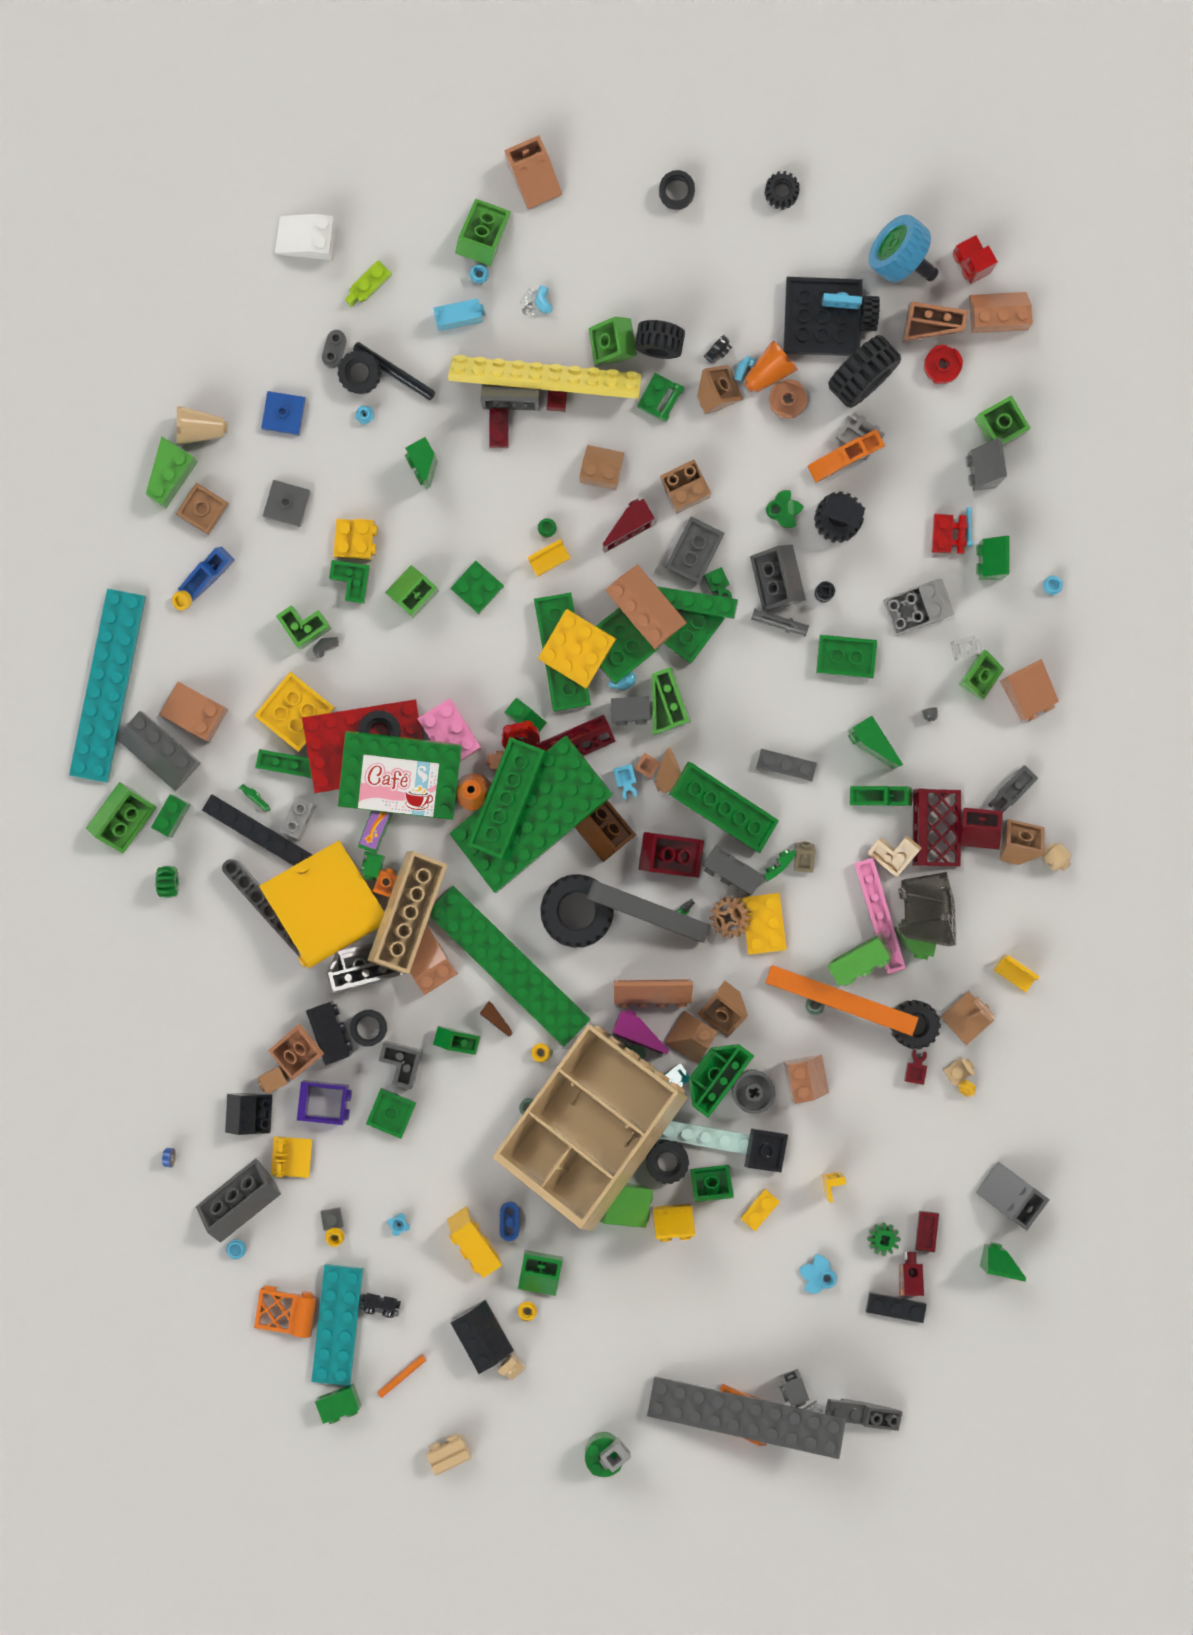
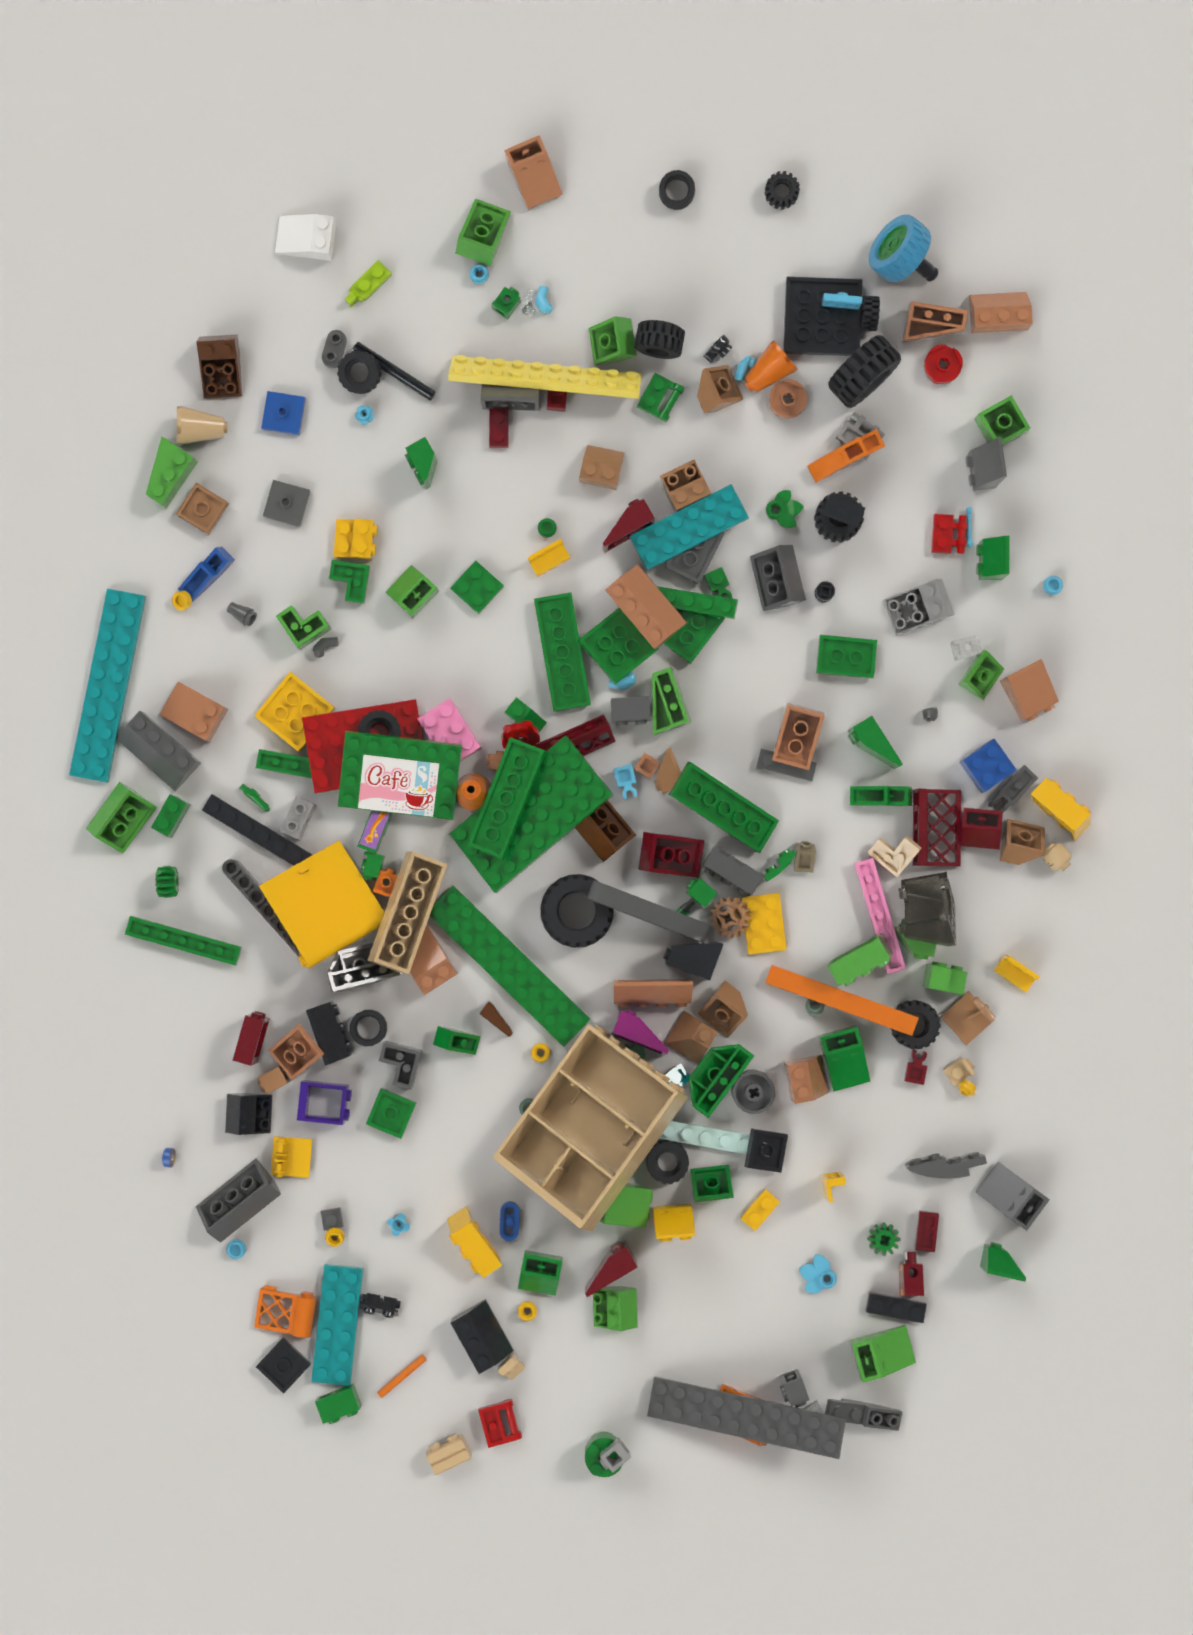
medium azure brick [433,298,485,331] -> none
yellow plate [537,609,616,688] -> none
dark grey pin [751,608,809,637] -> none
red brick [953,235,998,284] -> none
none -> green plate [125,916,242,966]
none -> reddish brown slope [196,334,242,398]
none -> dark grey cone [227,602,257,626]
none -> dark red window [232,1011,270,1066]
none -> black plate [256,1337,311,1394]
none -> red plate [478,1399,522,1448]
none -> green brick [492,287,521,320]
none -> dark red slope [585,1241,638,1297]
none -> bright green slope [593,1286,638,1331]
none -> teal plate [629,484,749,571]
none -> black slope [663,942,724,981]
none -> green brick [686,878,718,908]
none -> nougat slope [772,703,825,770]
none -> green slope [818,1026,871,1092]
none -> bright green slope [850,1325,916,1383]
none -> dark grey slope [905,1152,987,1179]
none -> bright green brick [922,961,968,995]
none -> blue brick [959,739,1017,793]
none -> yellow wedge [1031,777,1091,841]

